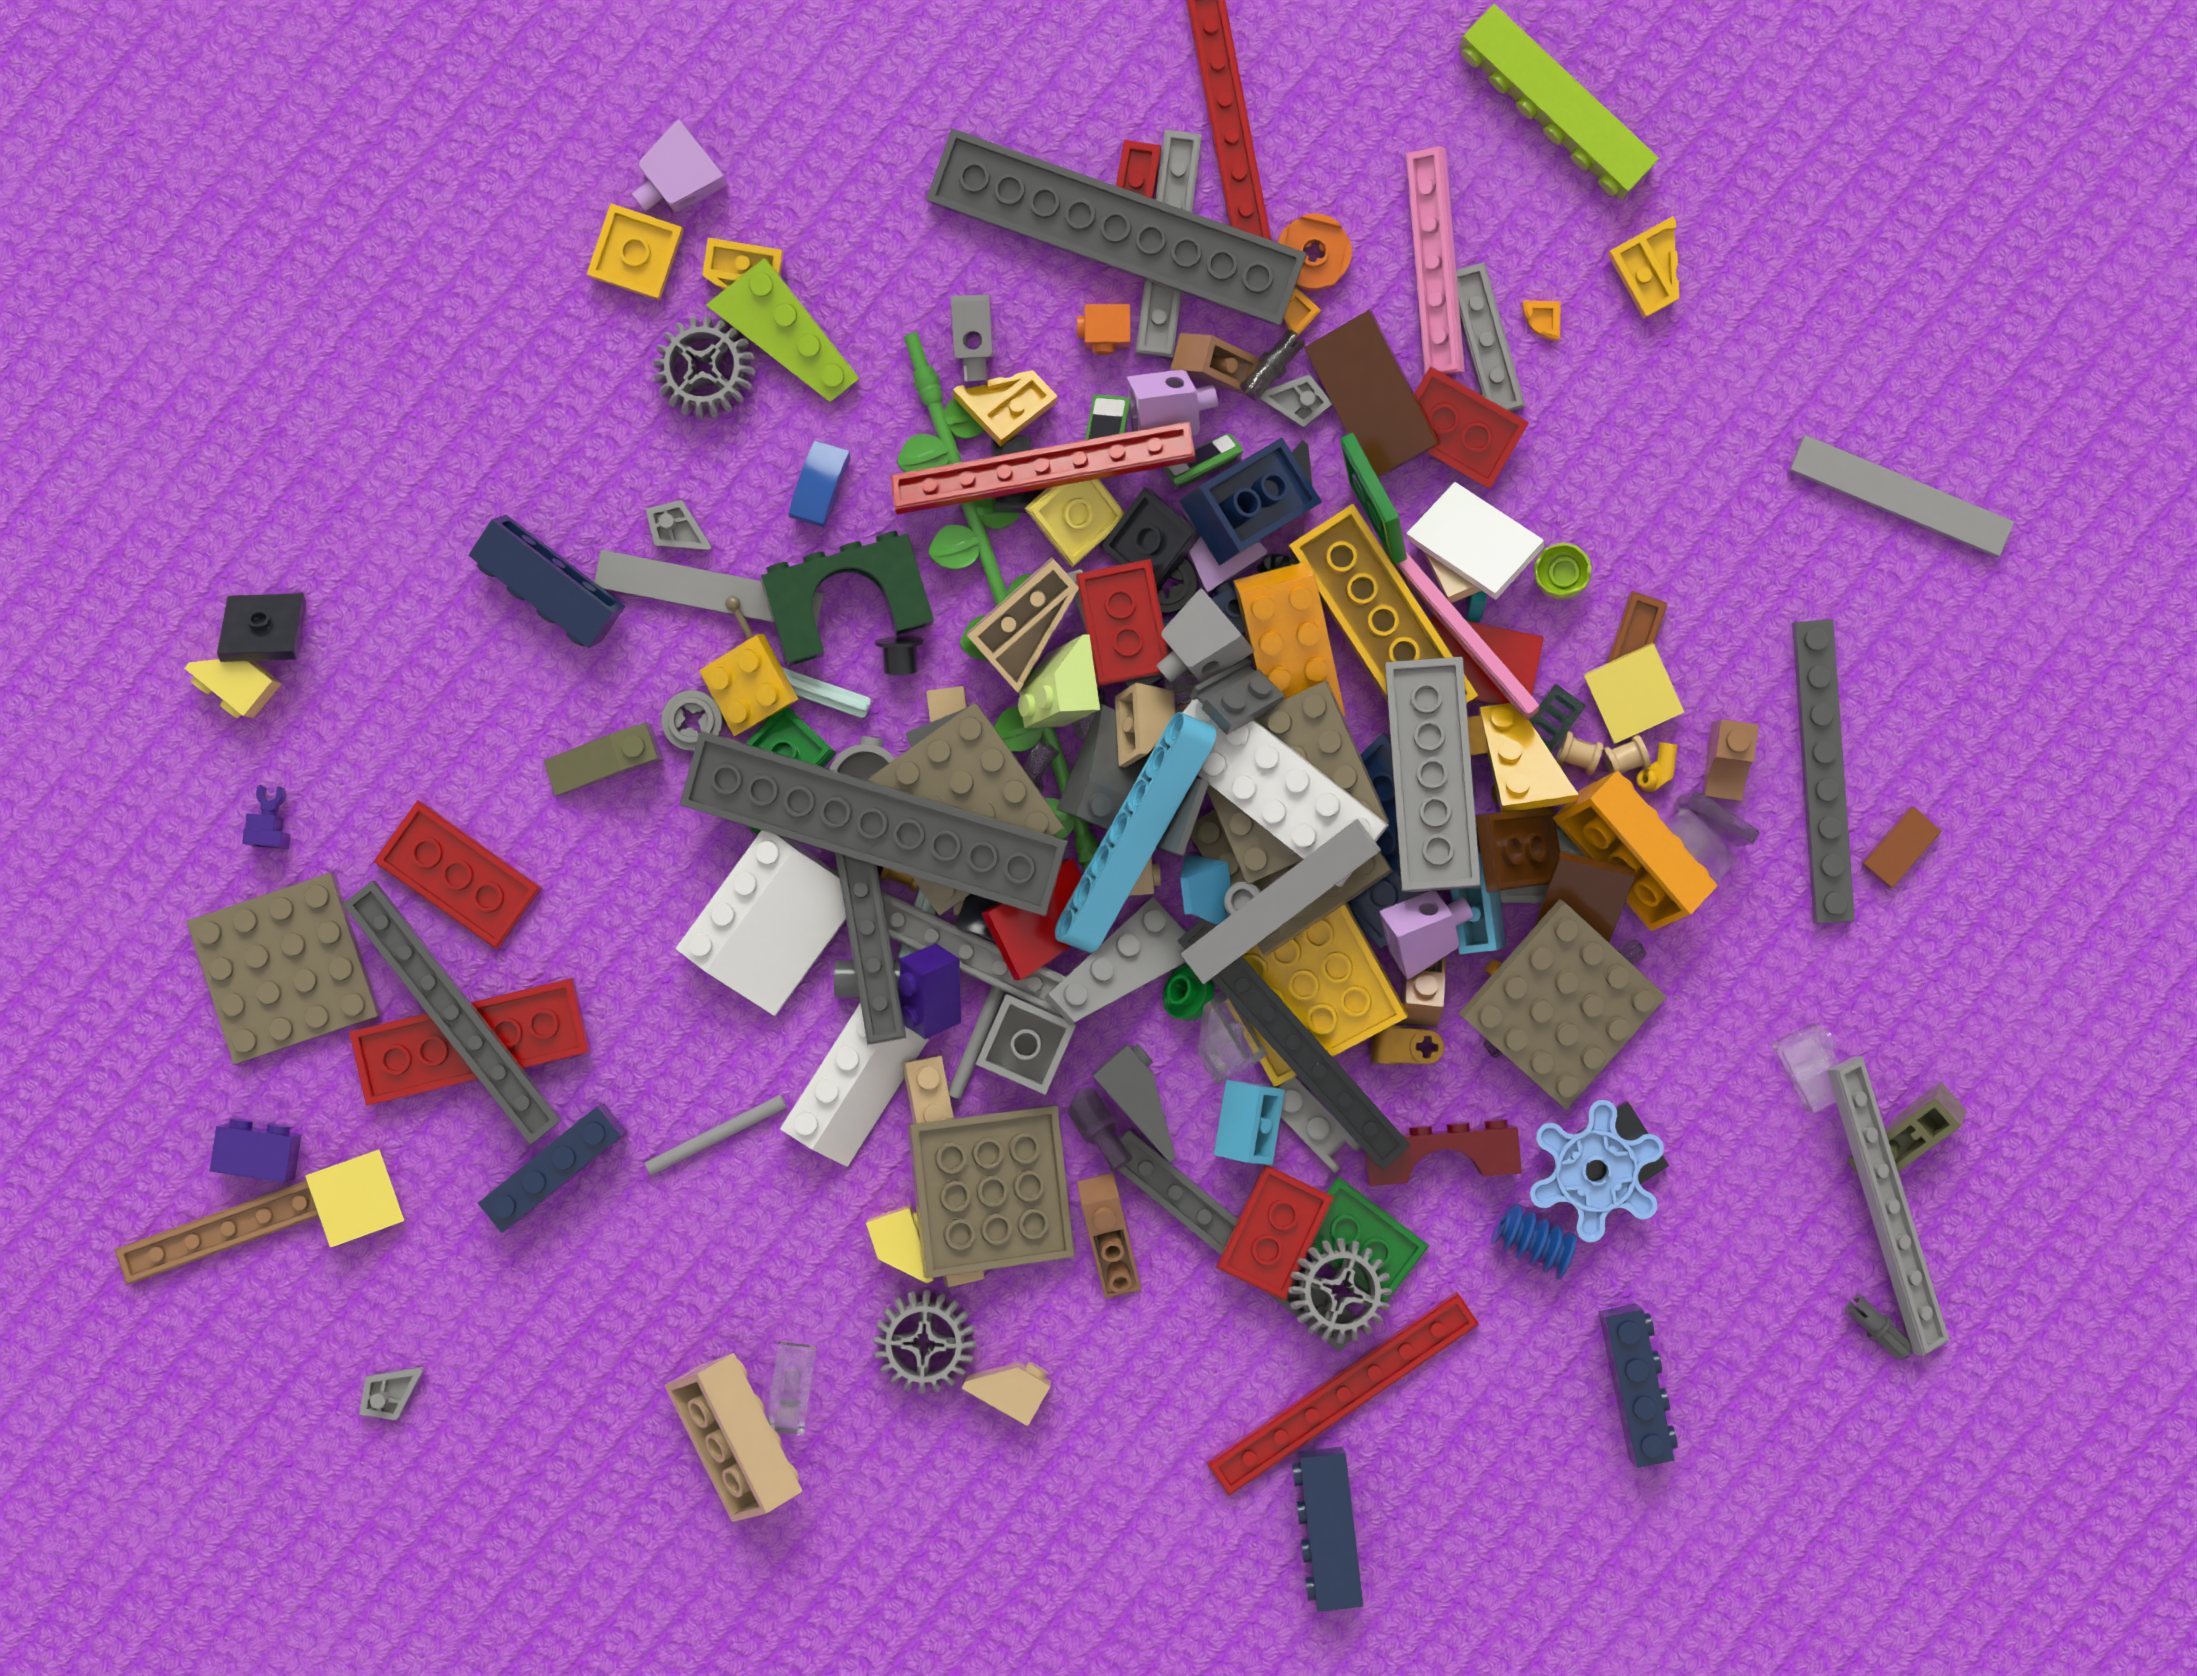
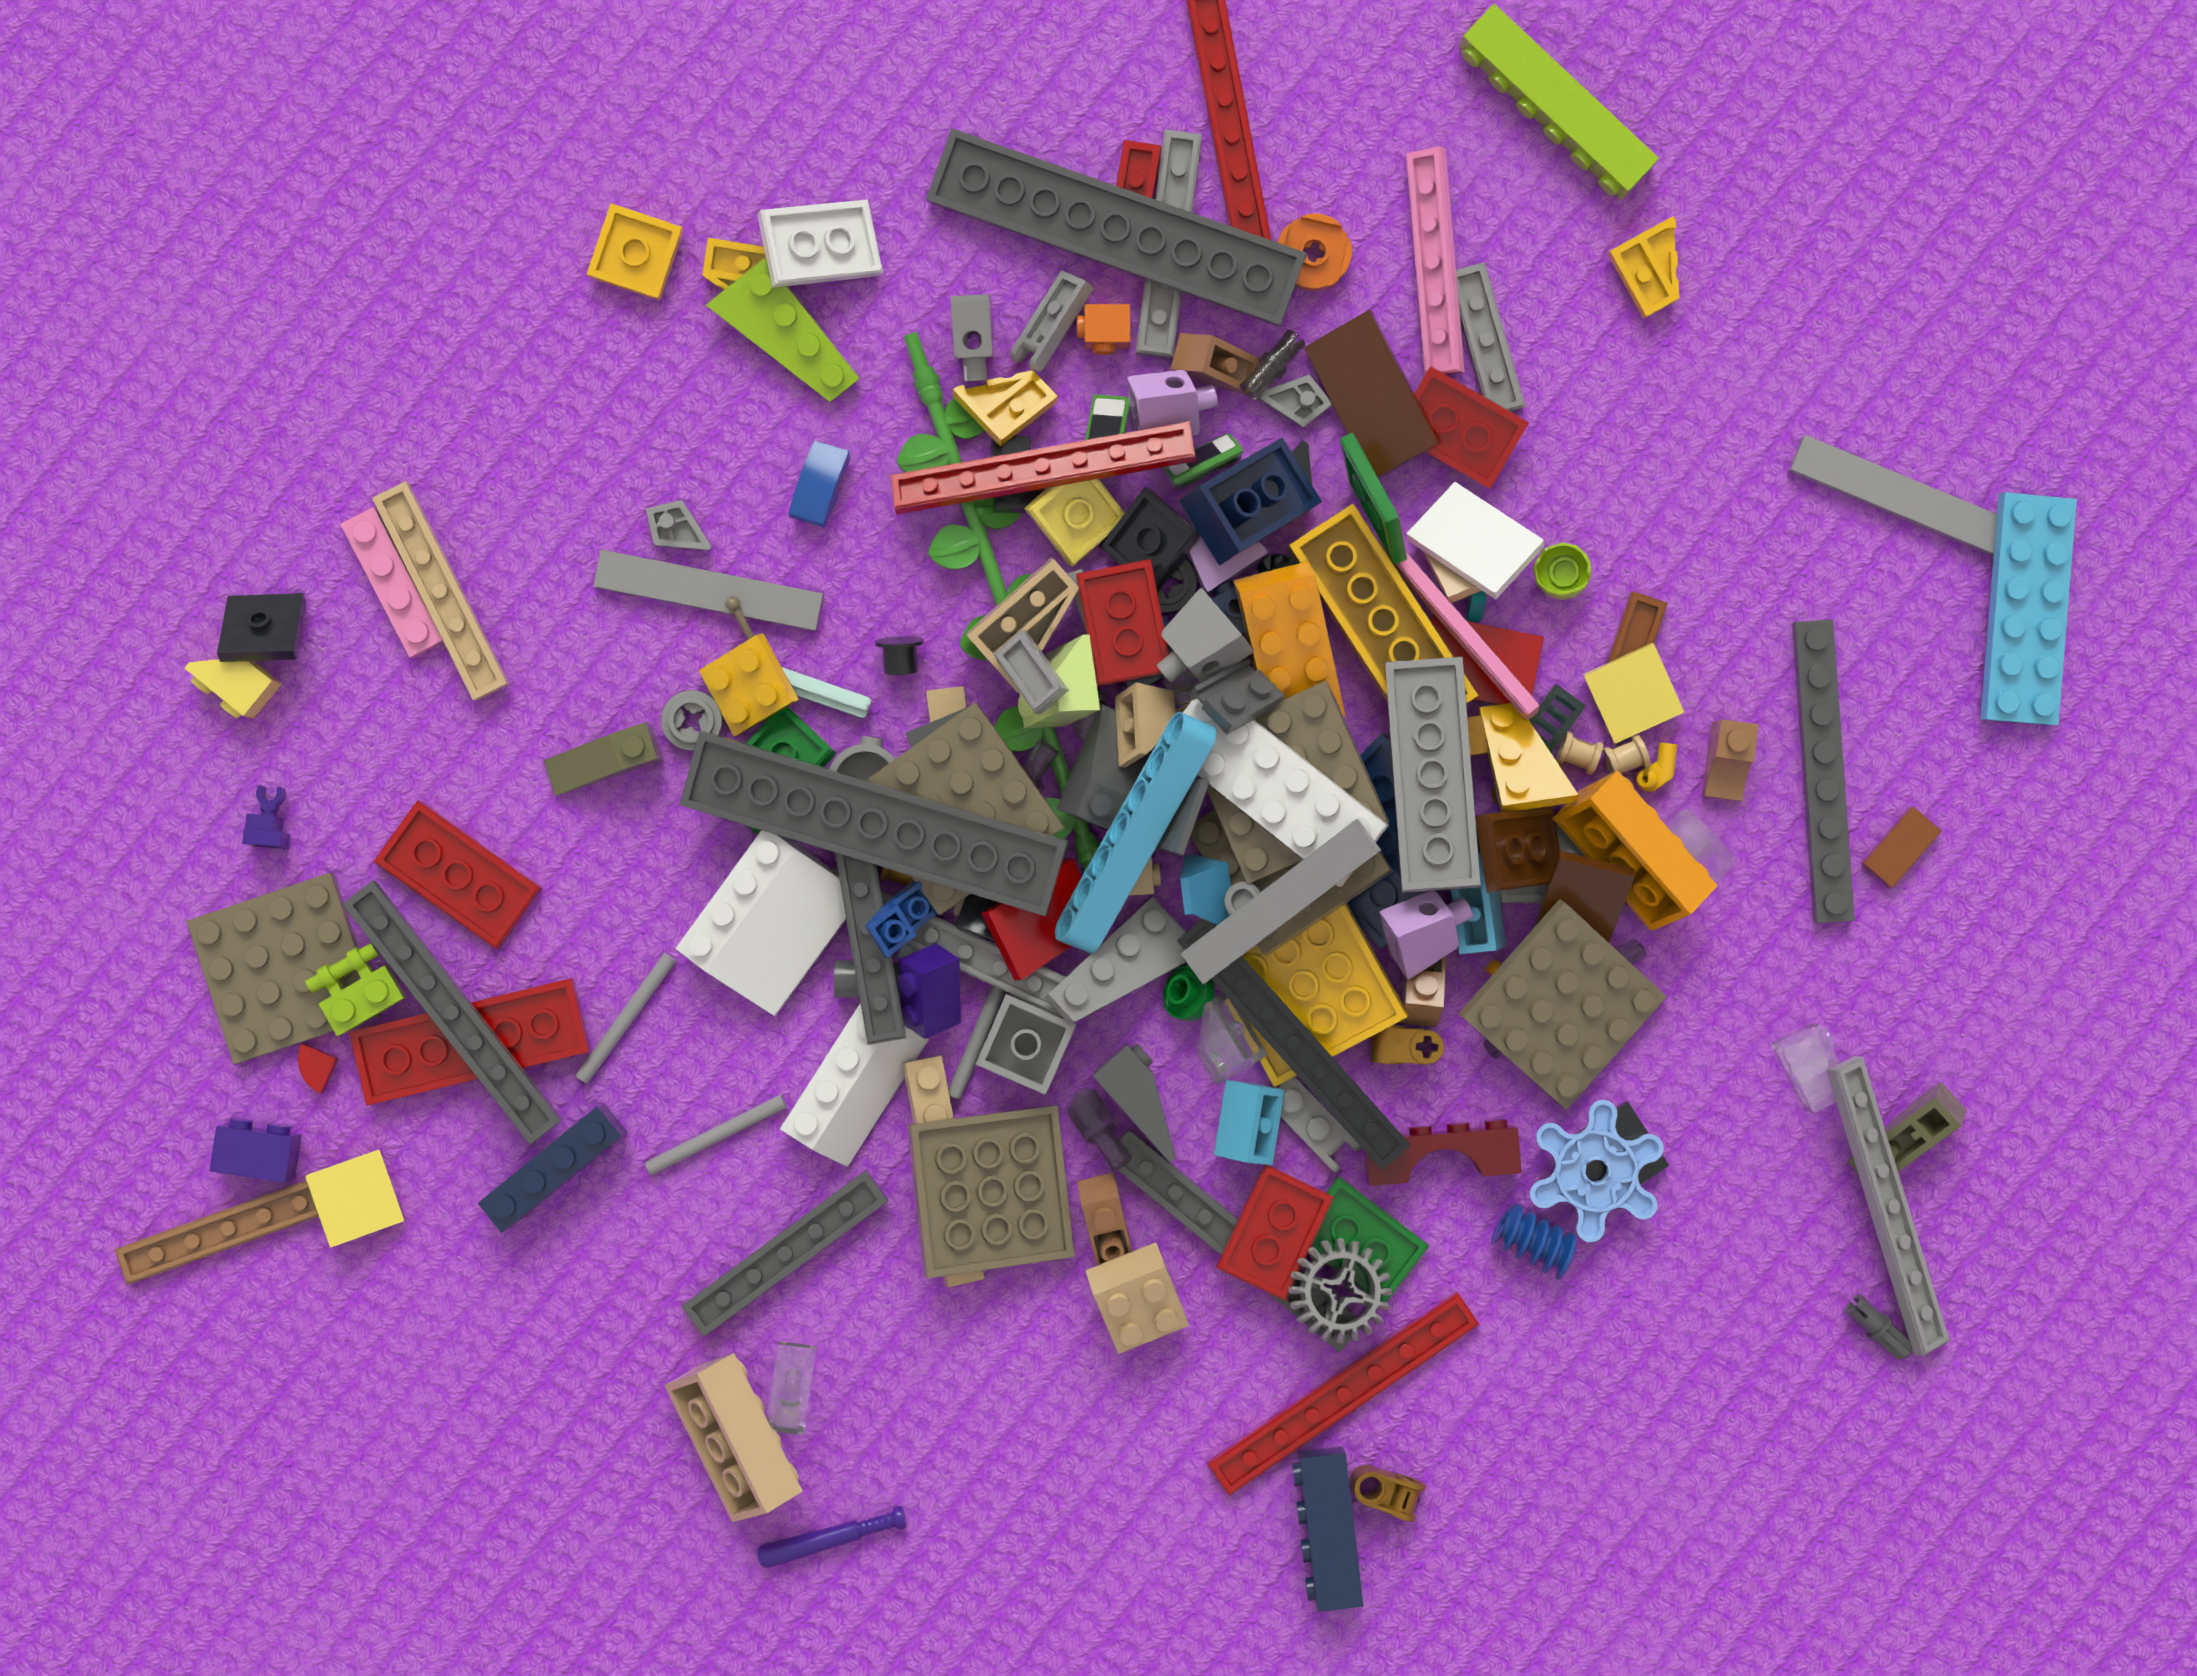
light grey piece [359,1367,424,1421] -> none
dark blue brick [468,515,626,648] -> none
lavender torso [631,119,728,213] -> none
light grey gear [652,316,756,419] -> none
dark green arch [761,531,934,667] -> none
light yellow slope [866,1204,935,1283] -> none
light grey gear [873,1289,976,1394] -> none
tan slope [962,1361,1051,1426] -> none
light orange tile [1284,287,1321,340] -> none
light orange tile [1521,301,1561,341] -> none
dark blue brick [1598,1304,1678,1468] -> none
clear purple tile [1673,791,1760,847] -> none
none -> red tile [298,1043,339,1094]
none -> lime plate [305,942,407,1037]
none -> bright pink plate [340,507,444,659]
none -> tan plate [372,481,510,701]
none -> light grey bar [576,952,676,1084]
none -> dark grey plate [681,1169,889,1337]
none -> white tile [757,200,883,288]
none -> dark purple piece [757,1506,907,1568]
none -> blue slope [865,880,938,958]
none -> light grey tile [993,630,1069,715]
none -> light grey hinge [1010,270,1094,372]
none -> tan brick [1085,1242,1190,1354]
none -> pearl gold piece [1349,1464,1427,1522]
none -> medium azure plate [1980,492,2077,725]

